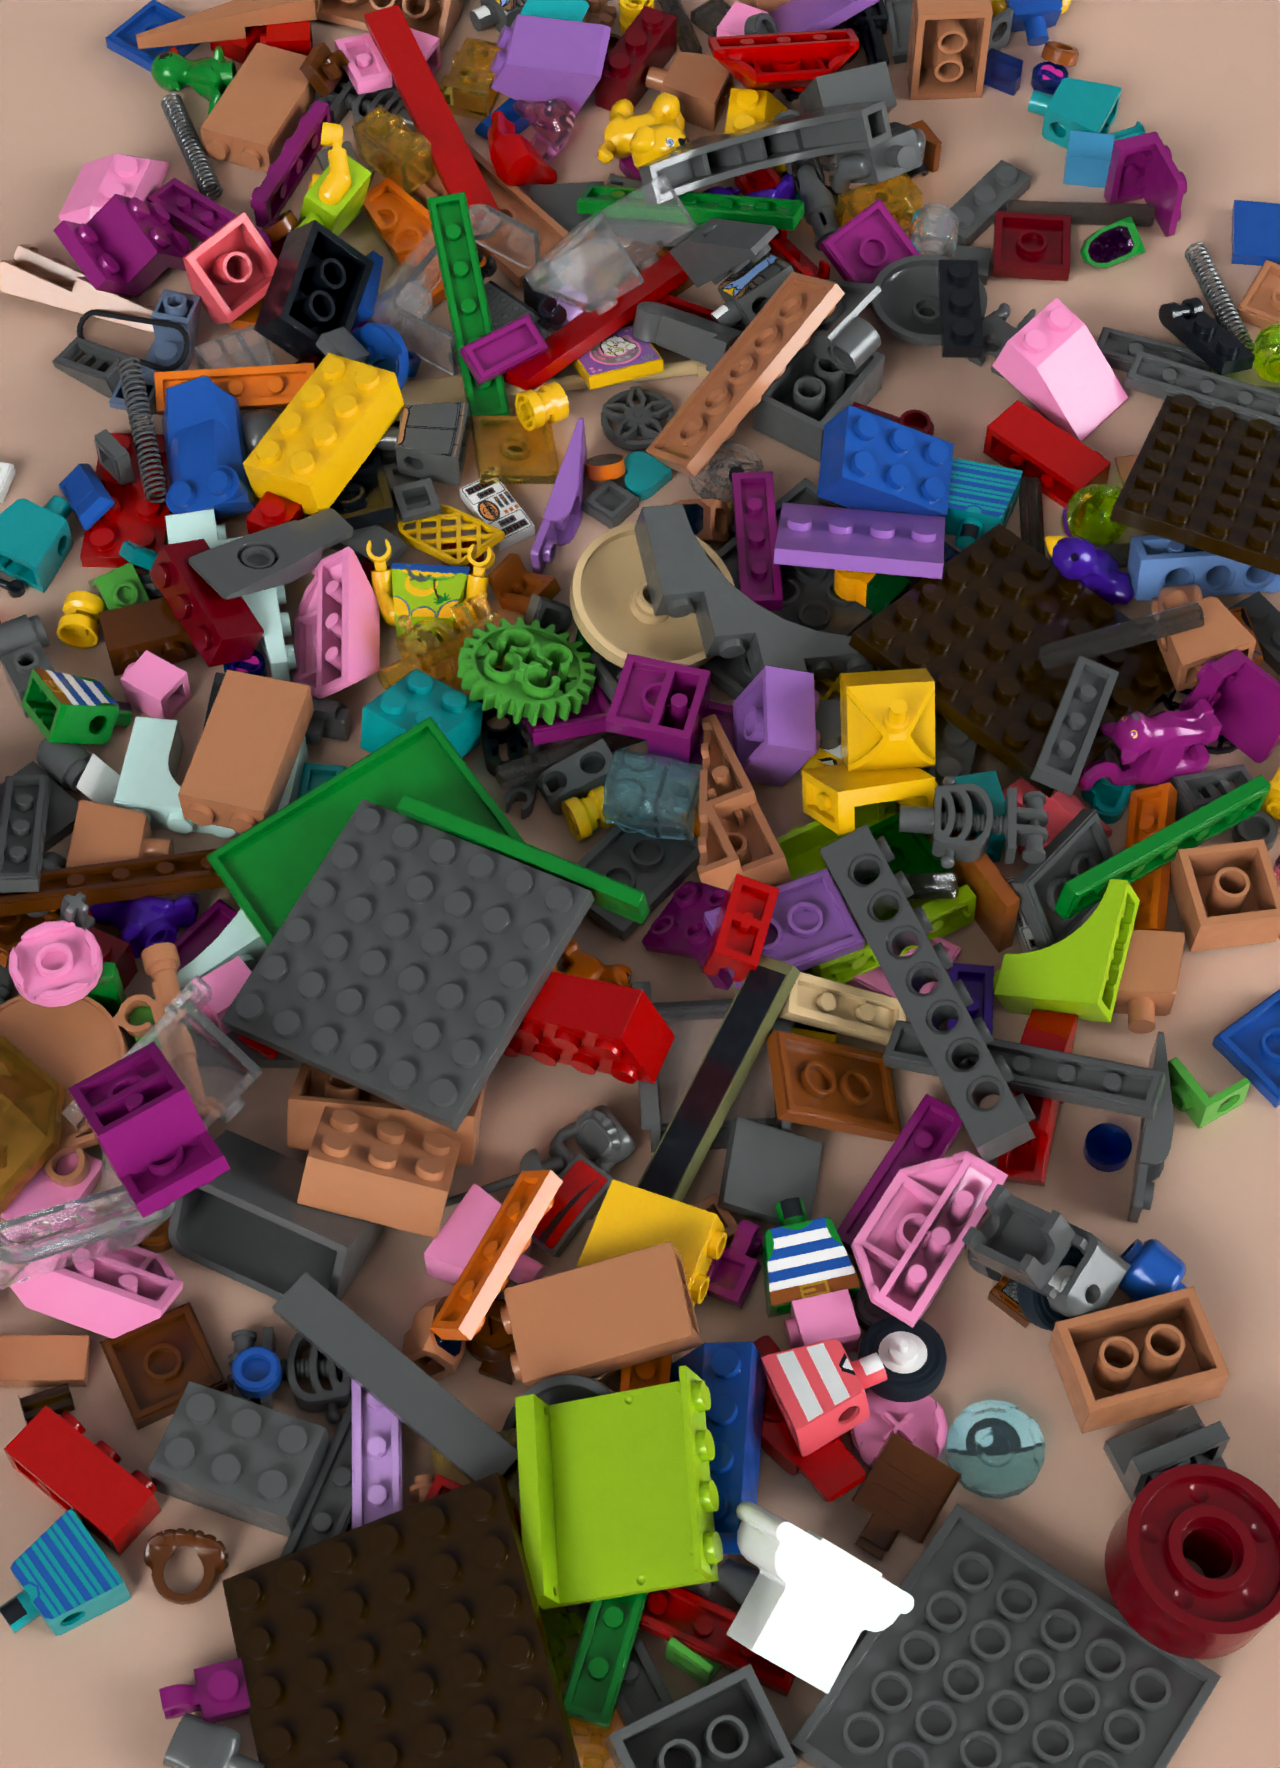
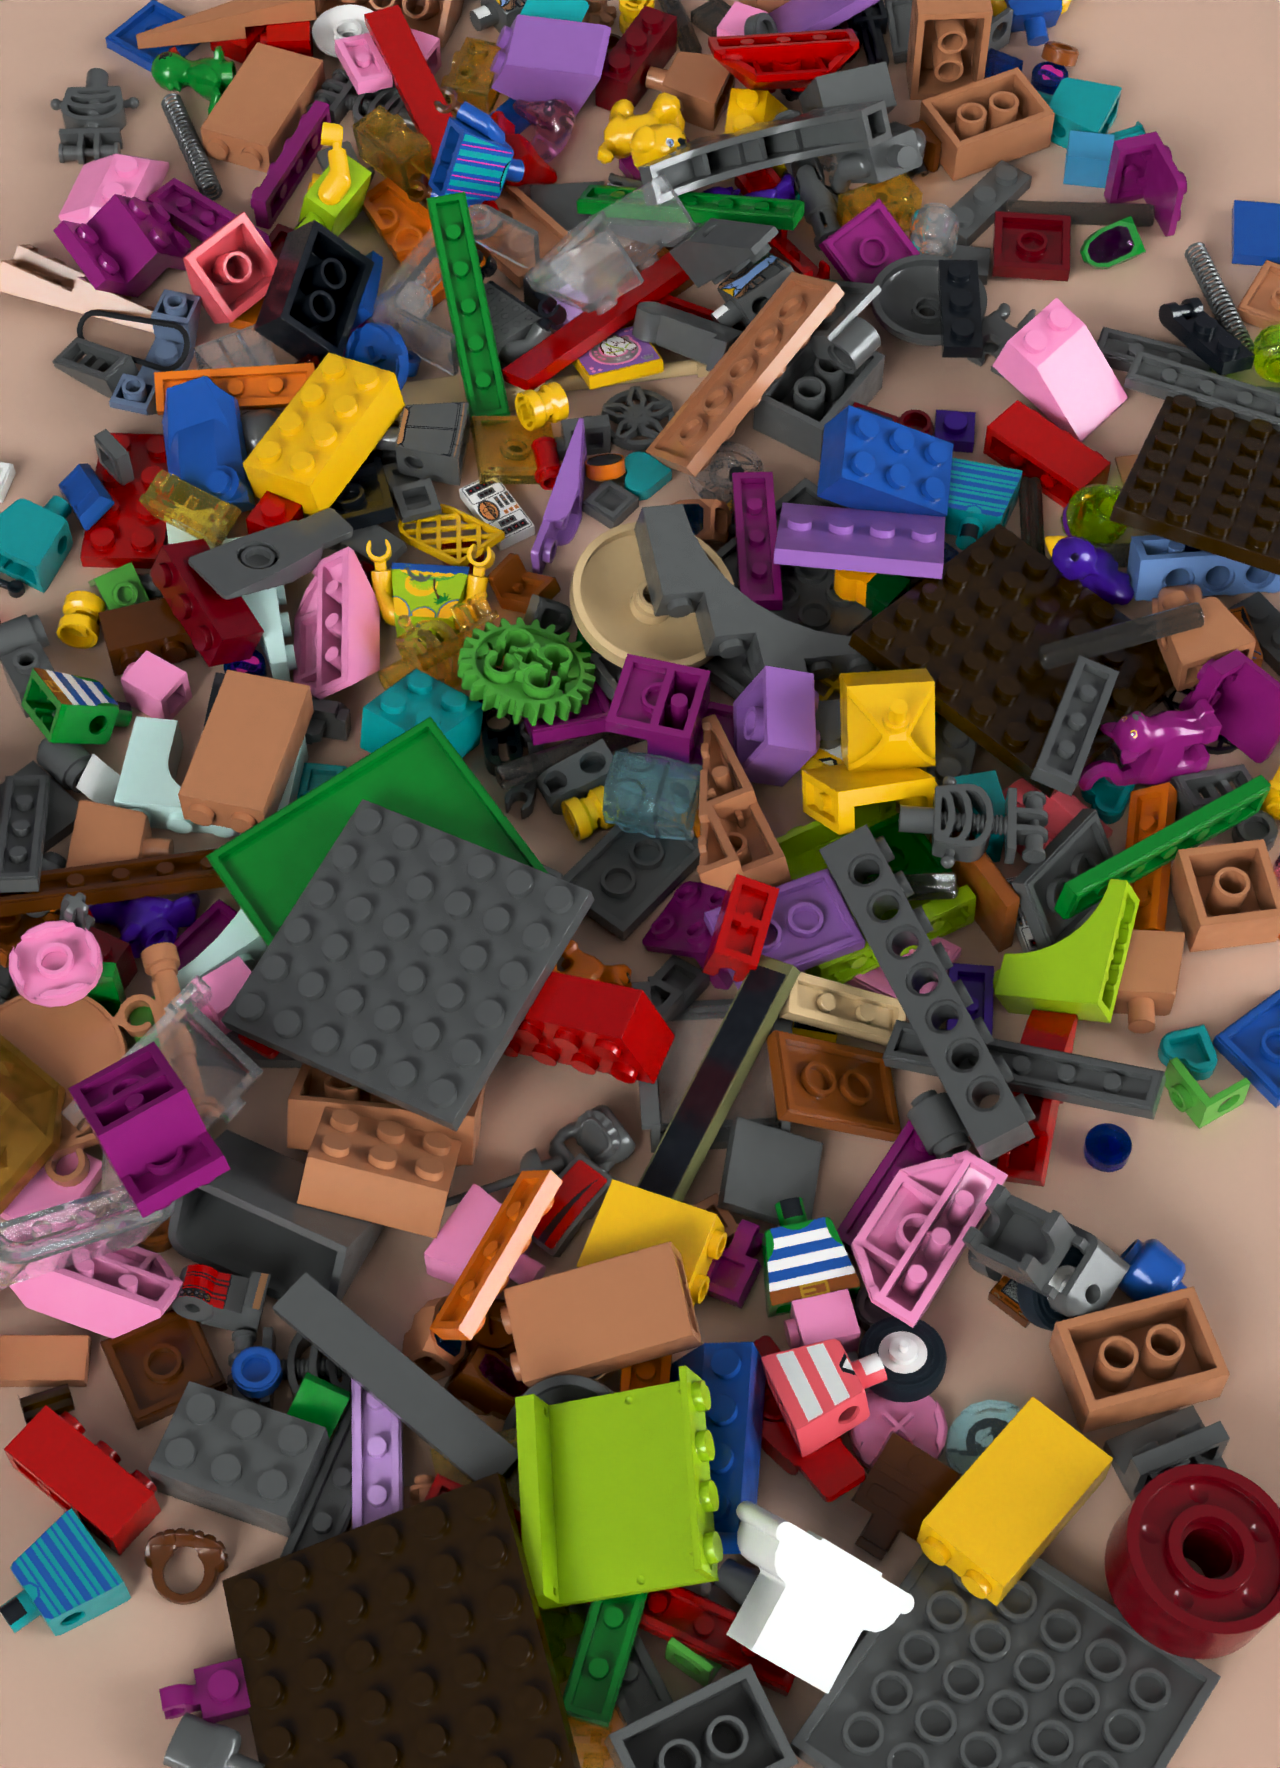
dark grey piece [116,356,168,503] -> none
teal tile [118,540,158,571] -> none
dark orange tile [261,210,299,243] -> none
reddish brown tile [299,42,350,97] -> none
dark grey tile [315,326,370,363] -> none
green tile [396,794,650,925] -> none
magenta tile [459,314,548,386] -> none
dark grey piece [1128,1031,1175,1223] -> none
none -> dark grey torso [50,68,139,164]
none -> clear yellow hinge [138,470,242,548]
none -> dark grey leg [172,1264,271,1333]
none -> green tile [286,1372,351,1439]
none -> white dish [312,4,374,58]
none -> blue torso [407,86,525,209]
none -> reddish brown rock [444,1345,529,1420]
none -> red pin [531,436,561,490]
none -> dark grey bracket [555,414,611,461]
none -> dark grey slope [648,955,710,1023]
none -> dark grey brick [907,1090,971,1159]
none -> yellow brick [916,1396,1113,1607]
none -> nougat brick [919,67,1055,181]
none -> dark purple plate [934,410,976,453]
none -> teal tile [1158,1024,1218,1081]

